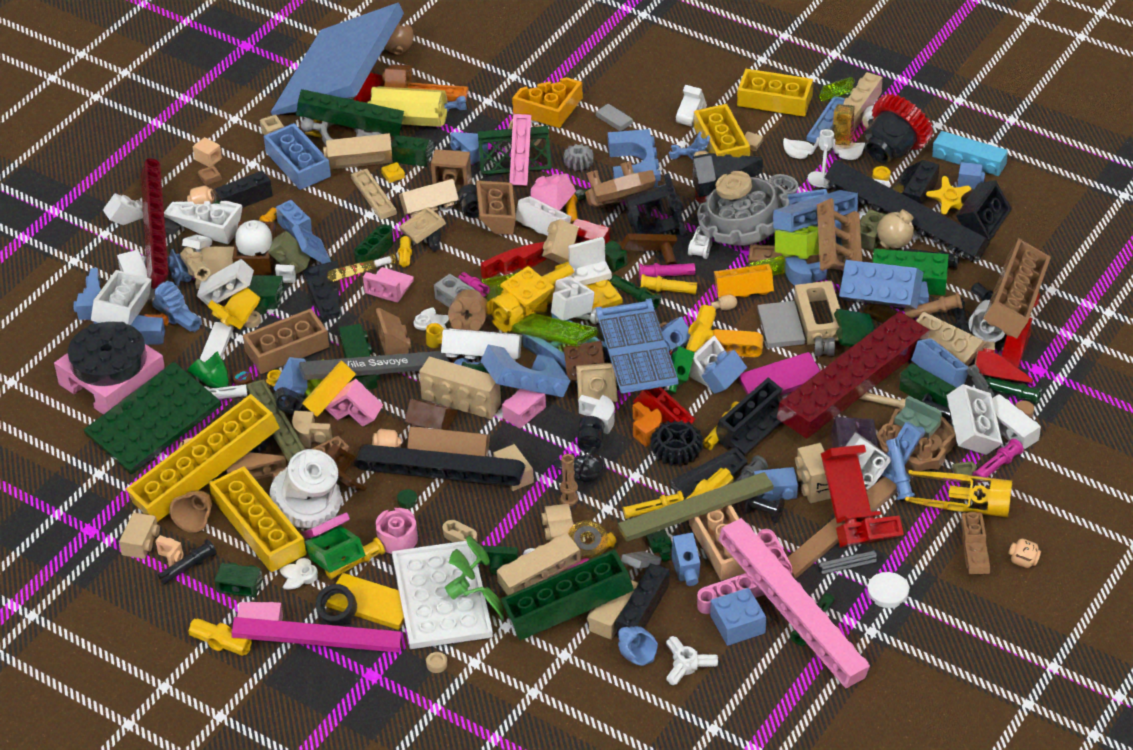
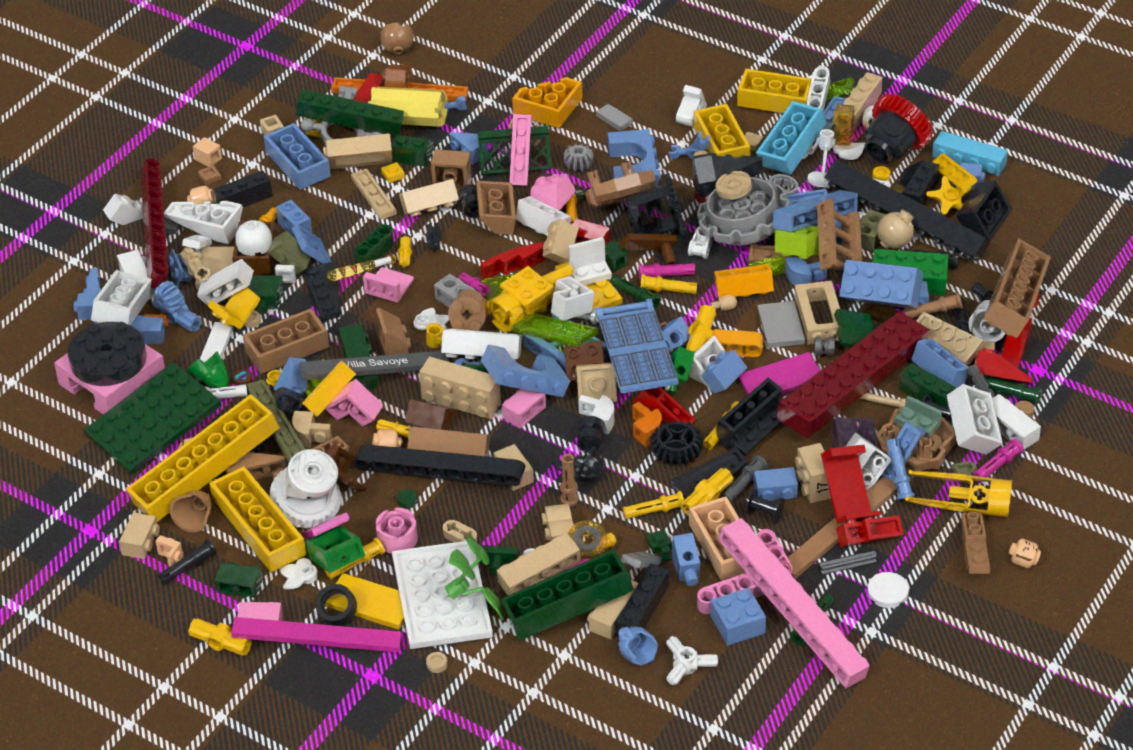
medium blue slope [271,2,404,115] -> none
tan tile [399,207,446,244] -> none
olive tile [618,472,774,542] -> none
none -> yellow axle [376,419,410,438]
none -> medium azure brick [756,101,827,174]
none -> white beam [807,66,830,111]
none -> yellow tile [932,153,978,192]

